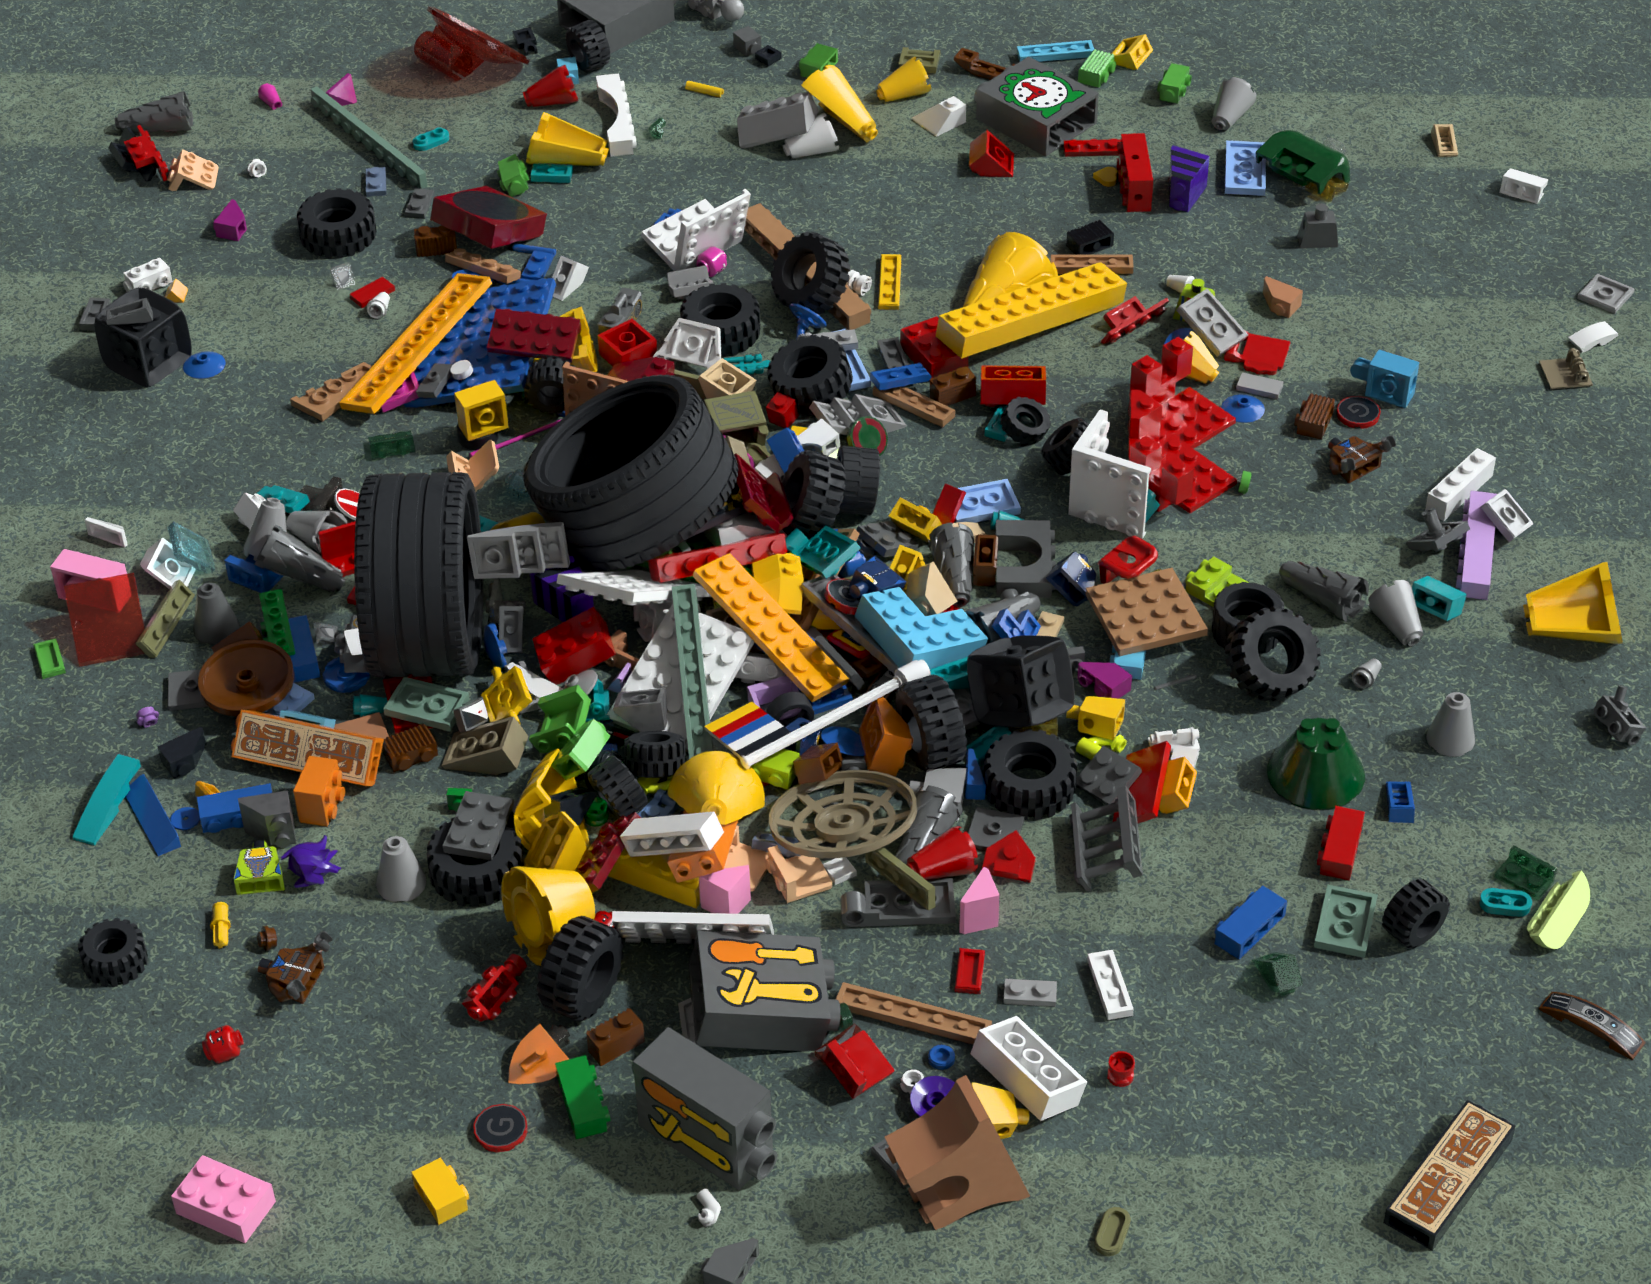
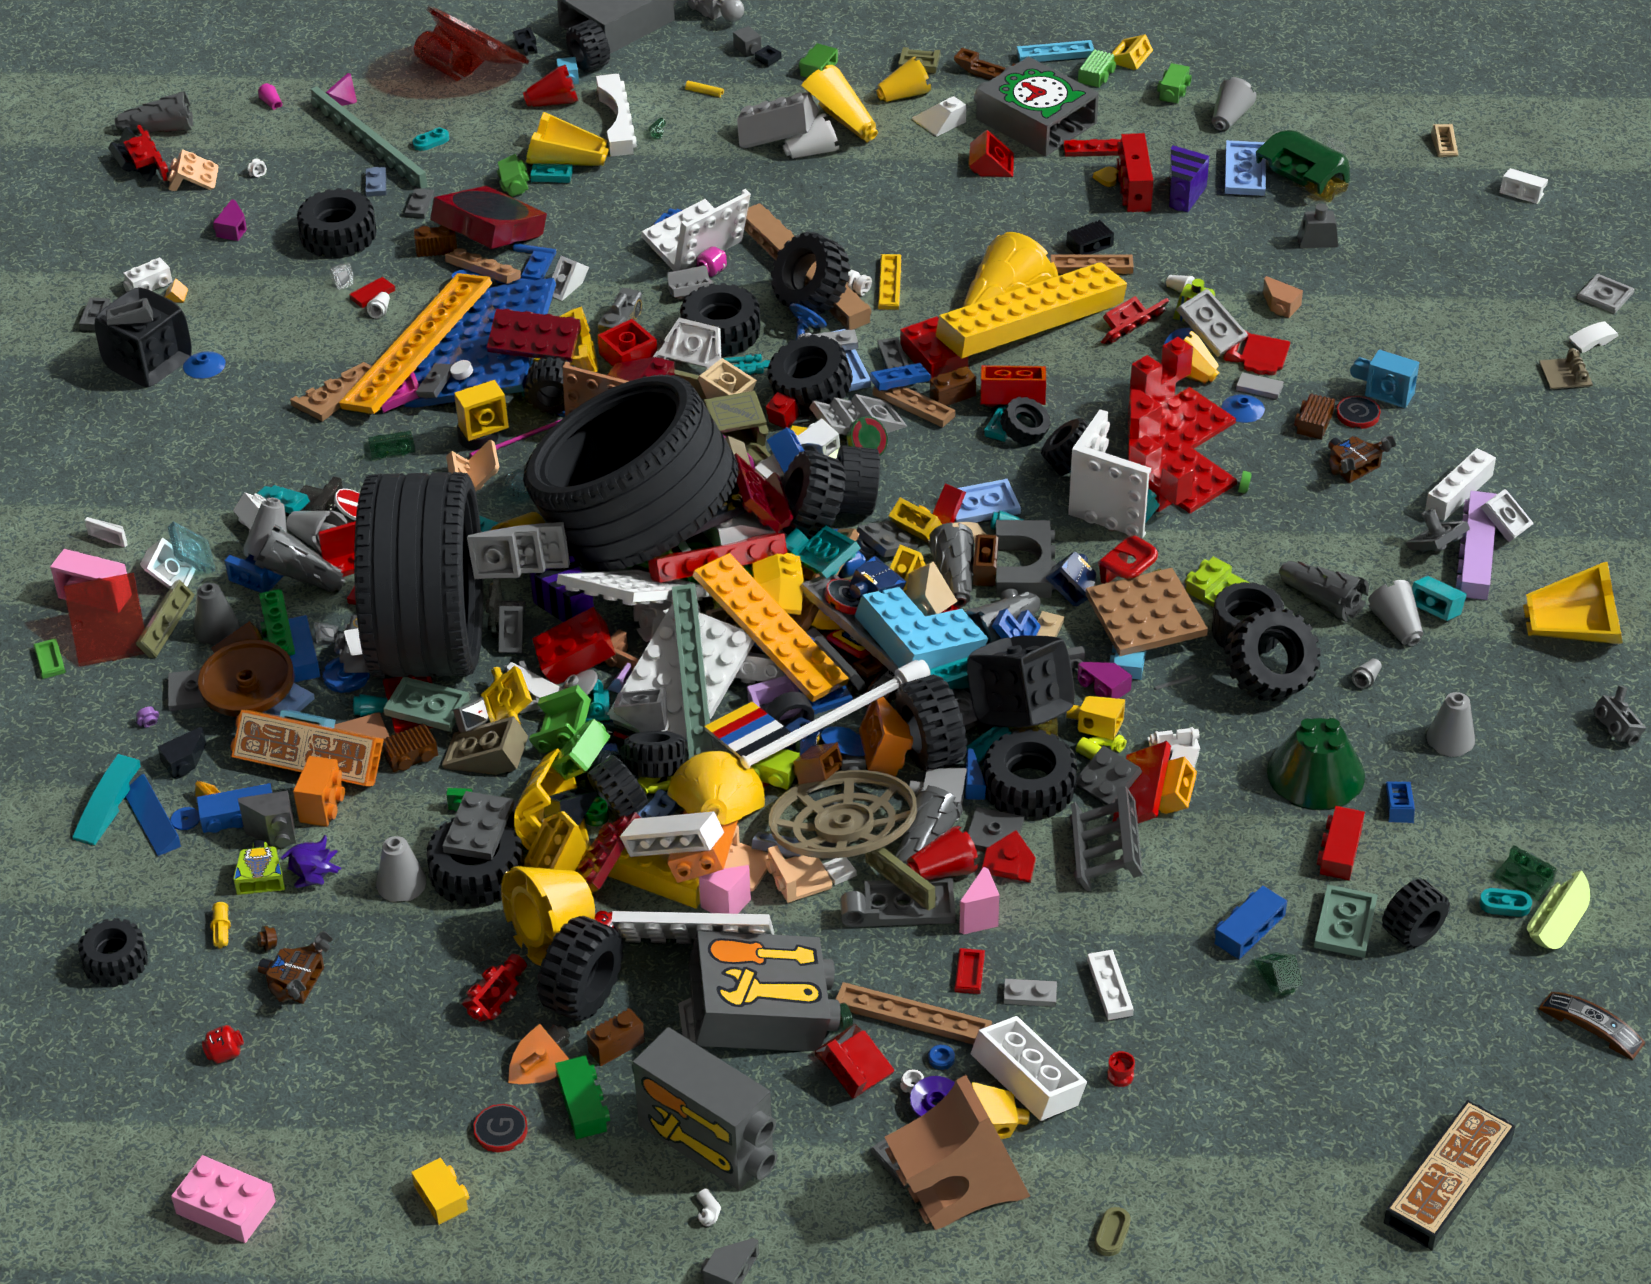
blue dish [484,623,507,669] -> none

